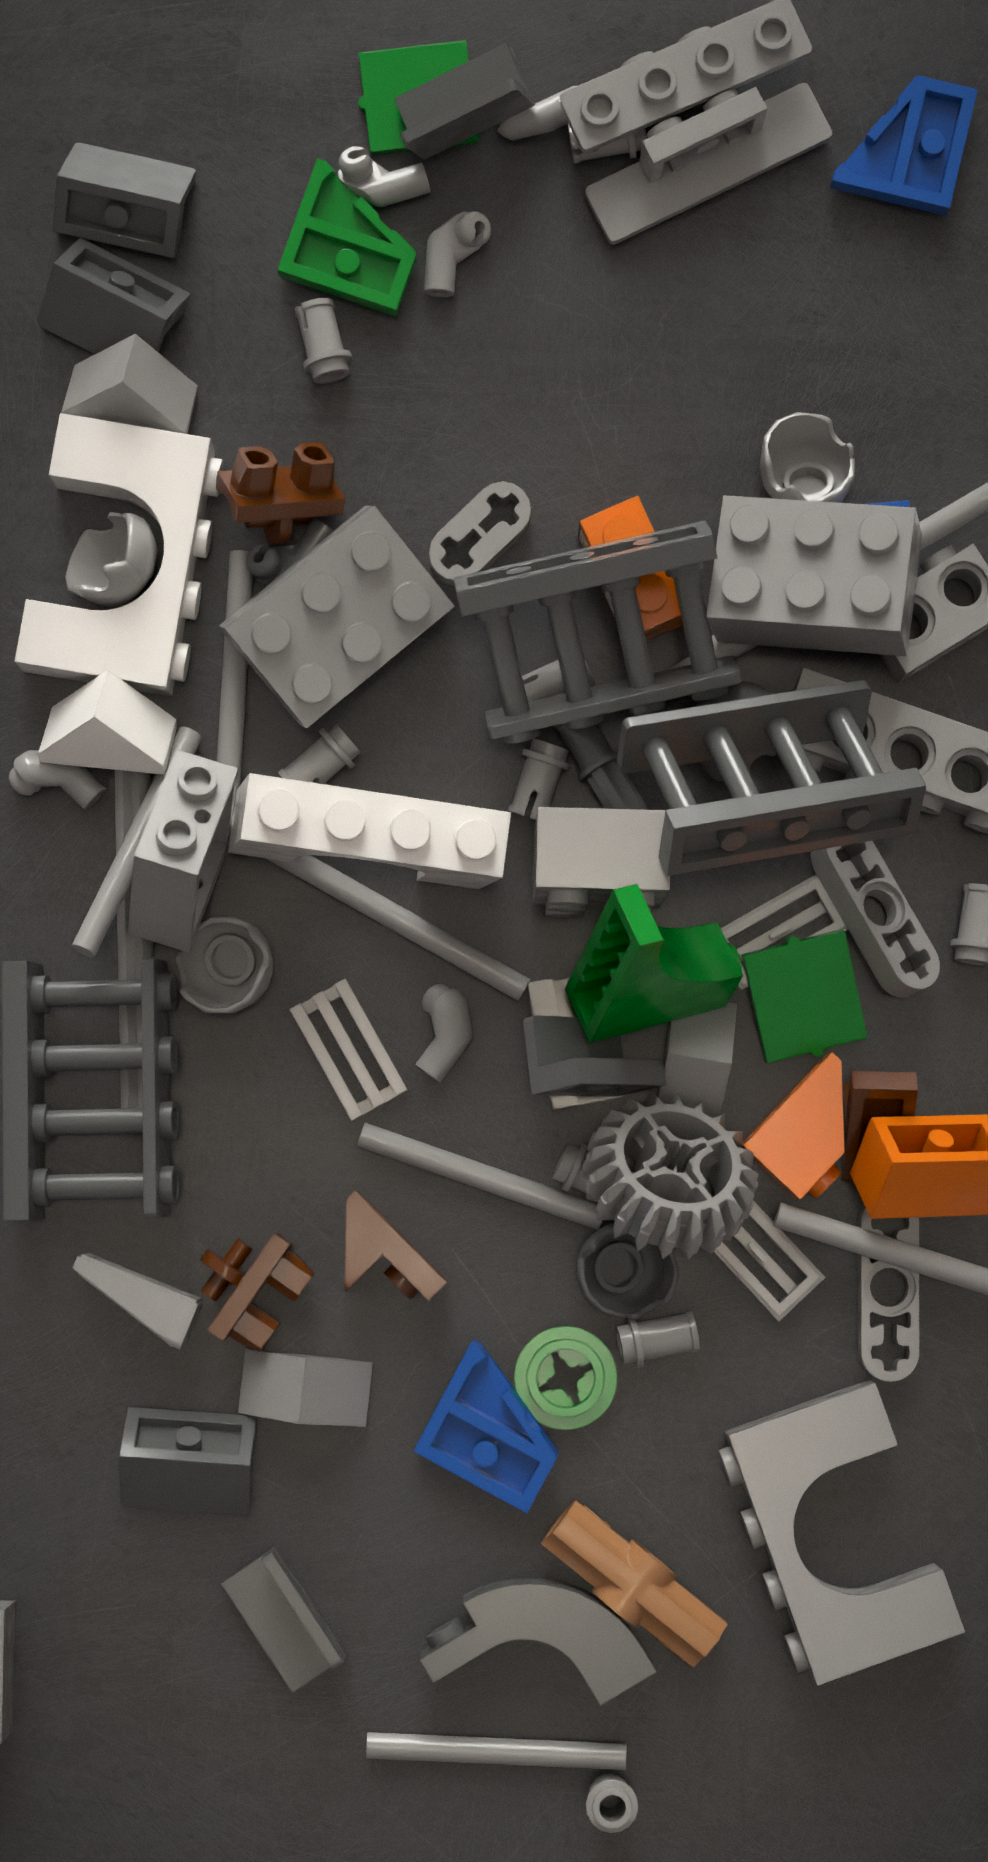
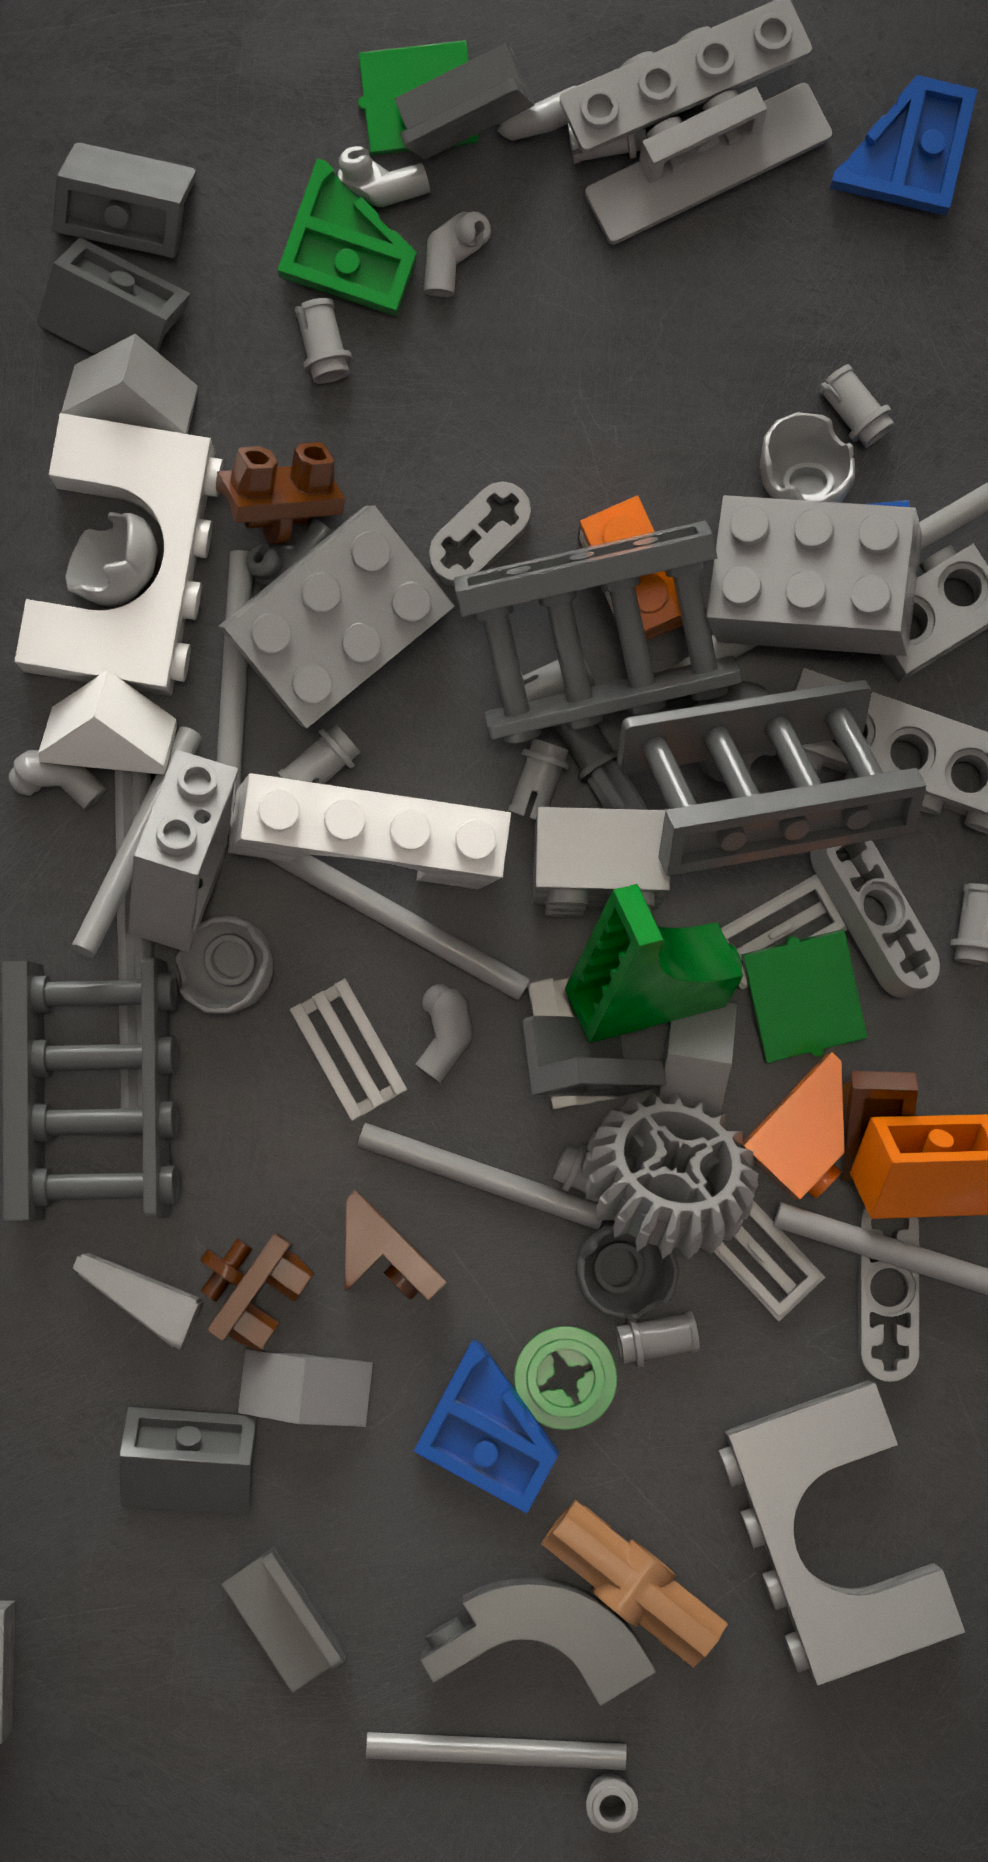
none -> light grey pin [817,364,895,448]

